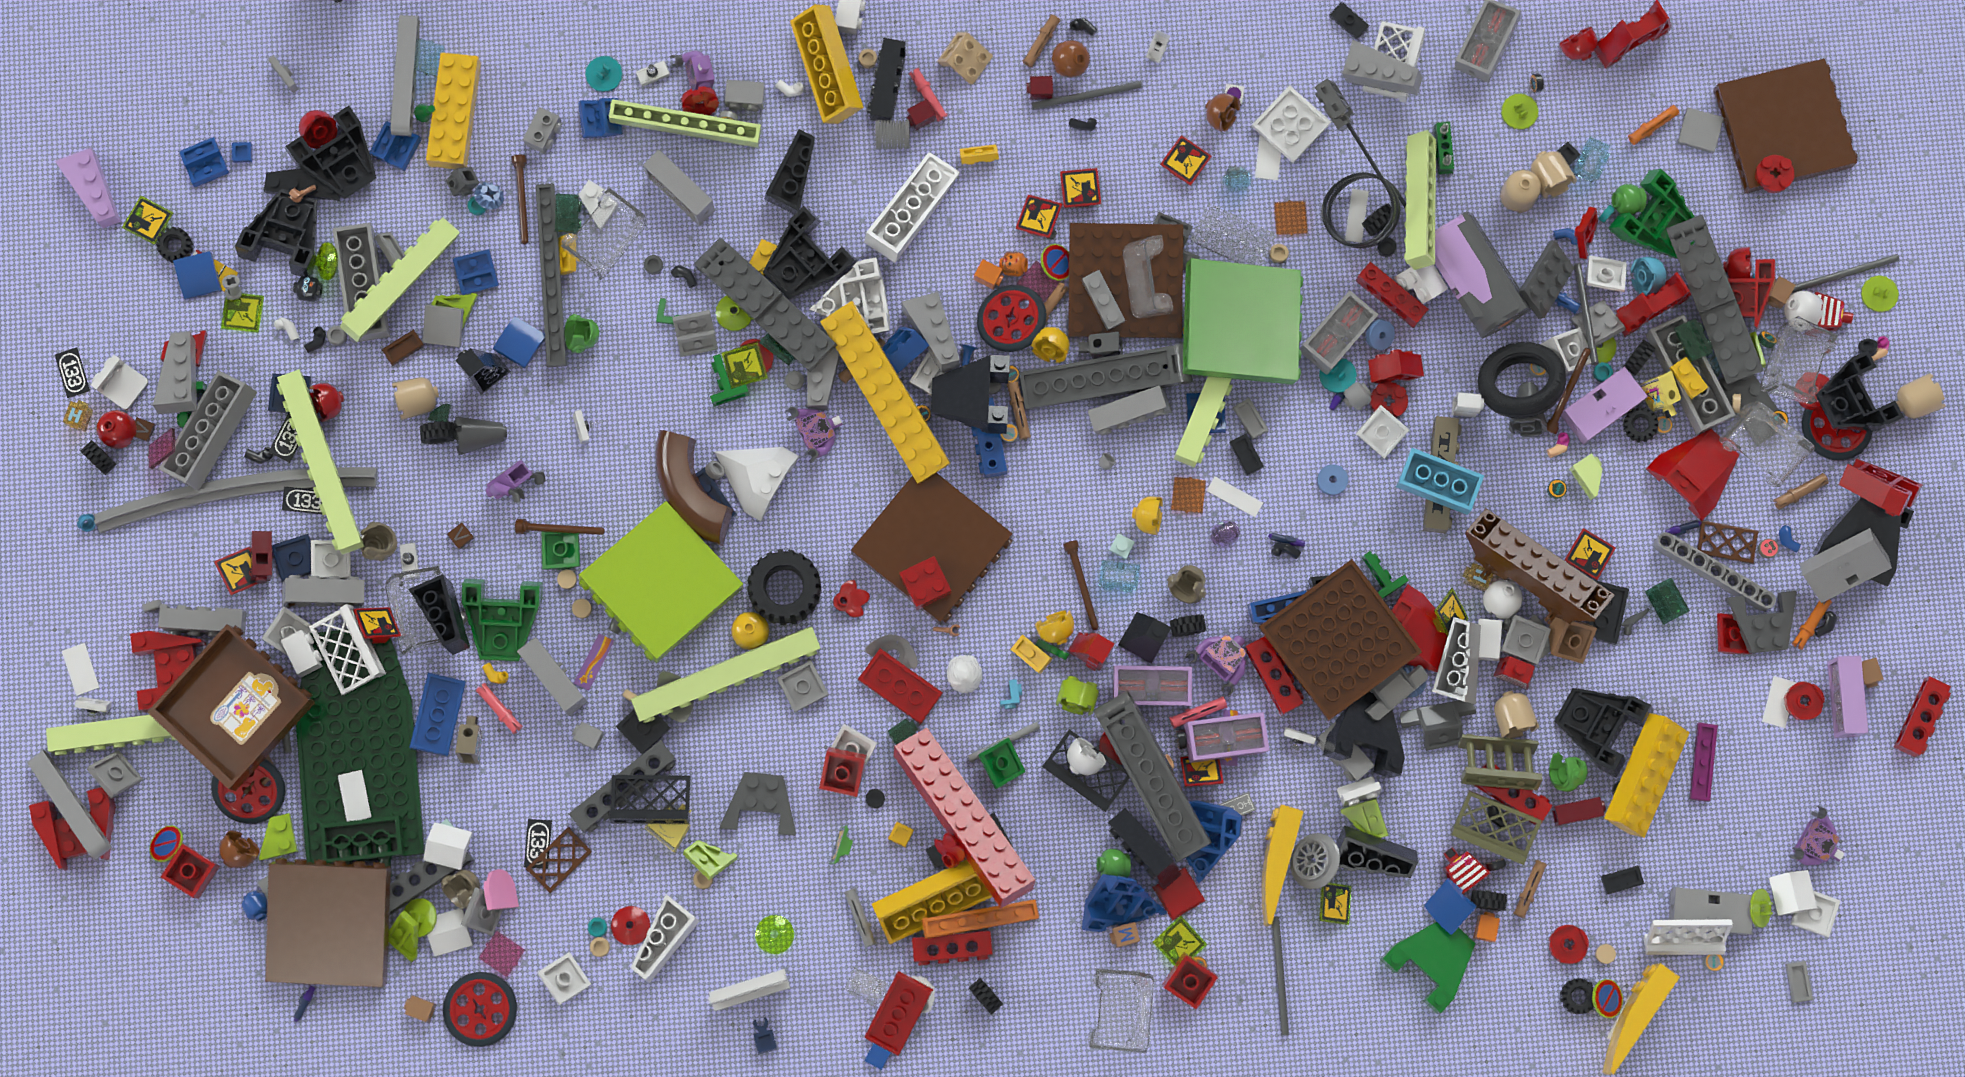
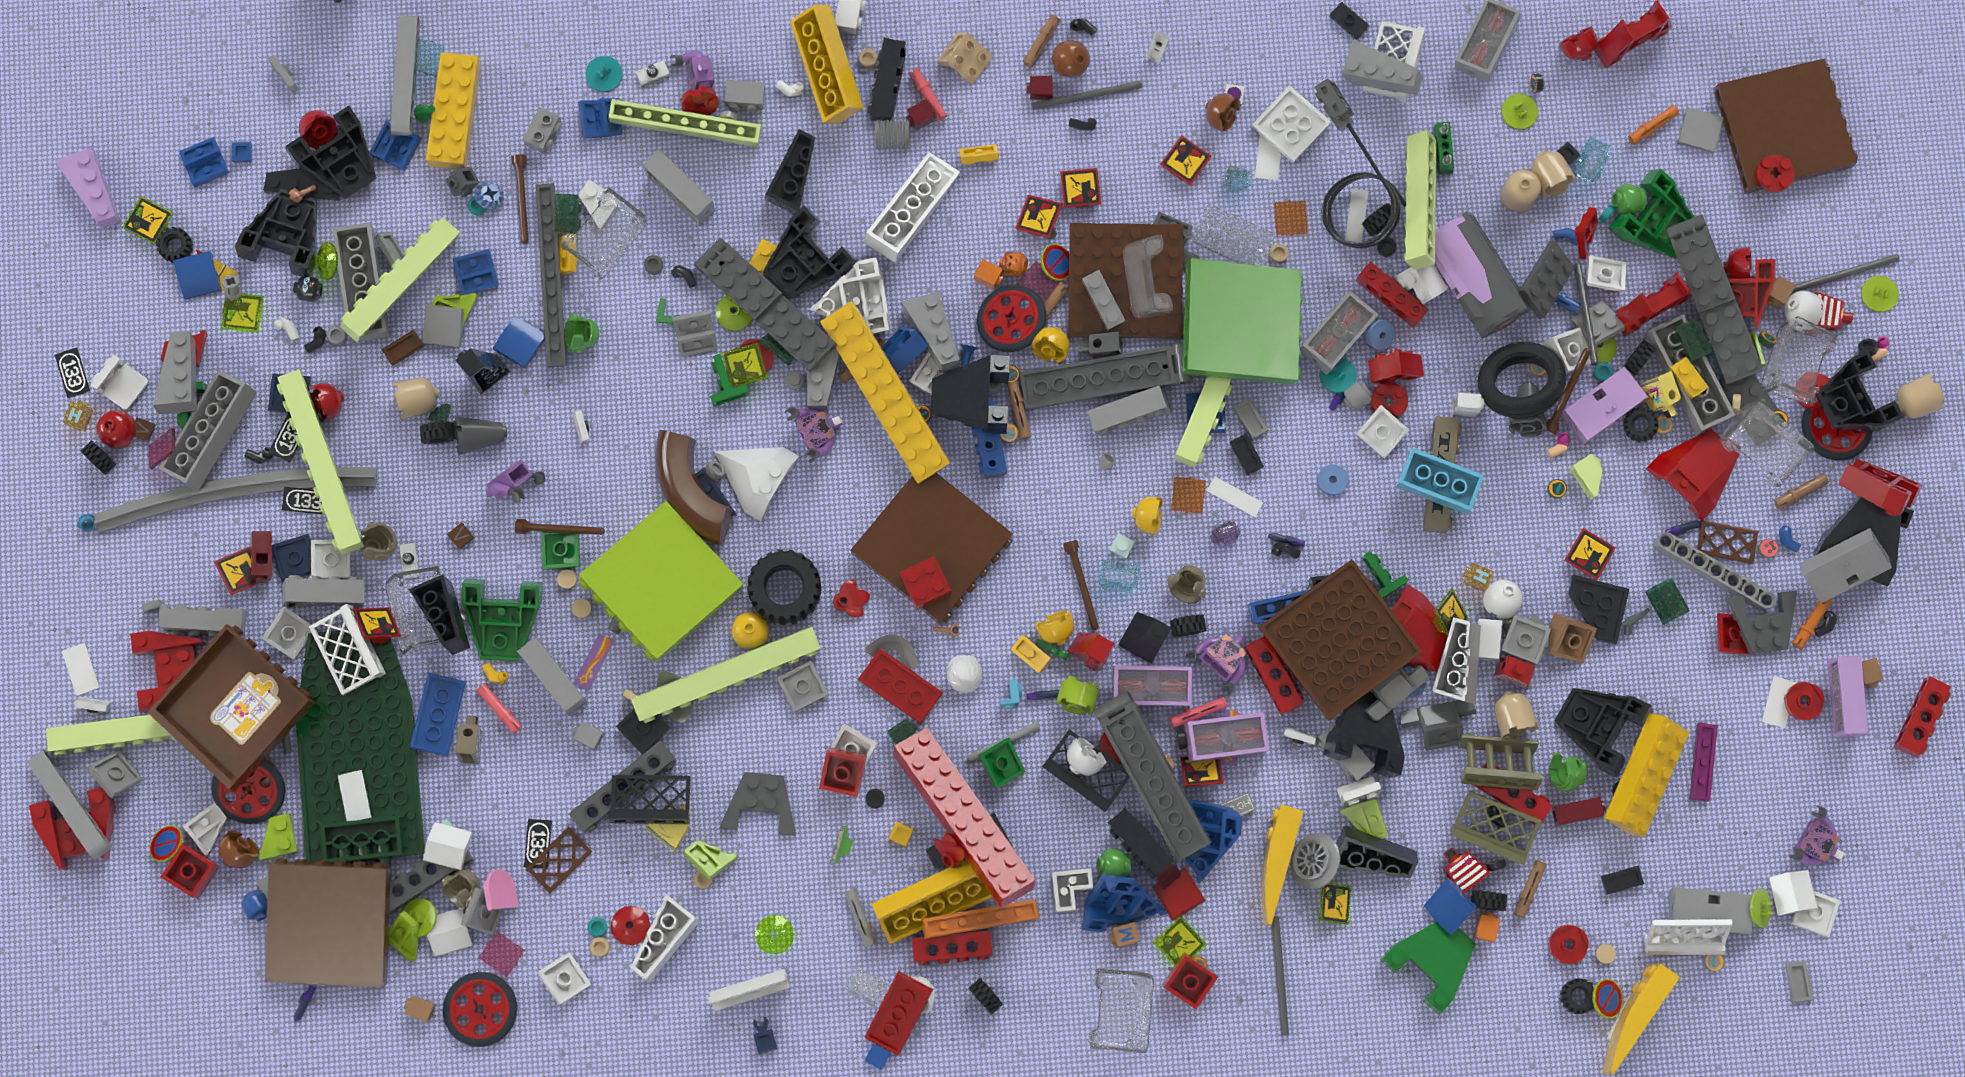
white brick [281,630,323,677] -> none
reddish brown piece [1465,508,1615,624] -> none
medium azure cylinder [1631,257,1667,295] -> none
none -> white wing [183,803,228,856]
none -> dark blue piece [1026,690,1059,700]
none -> white brick [1051,868,1093,913]

